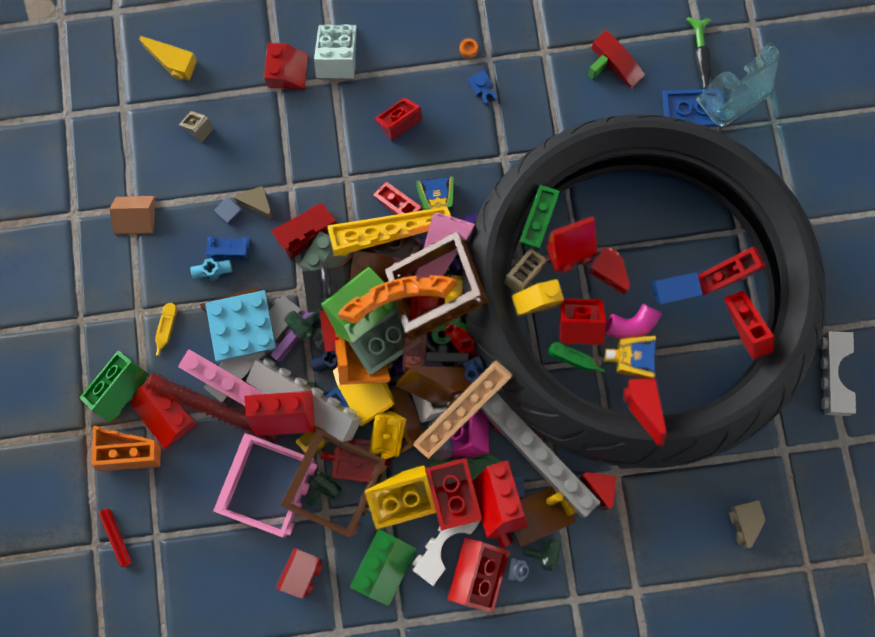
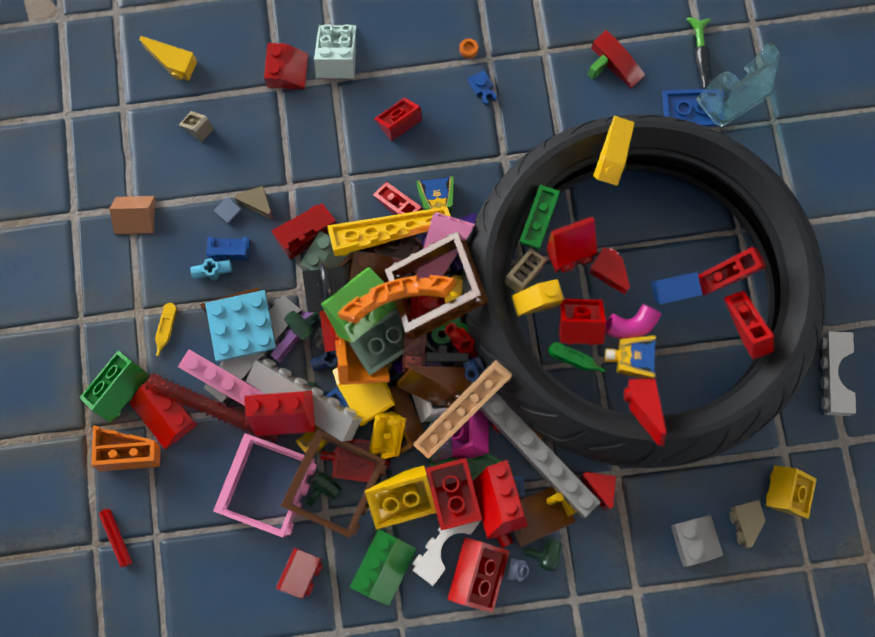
none -> yellow slope [593,116,635,185]
none -> light grey slope [670,515,724,566]
none -> yellow slope [766,465,817,519]

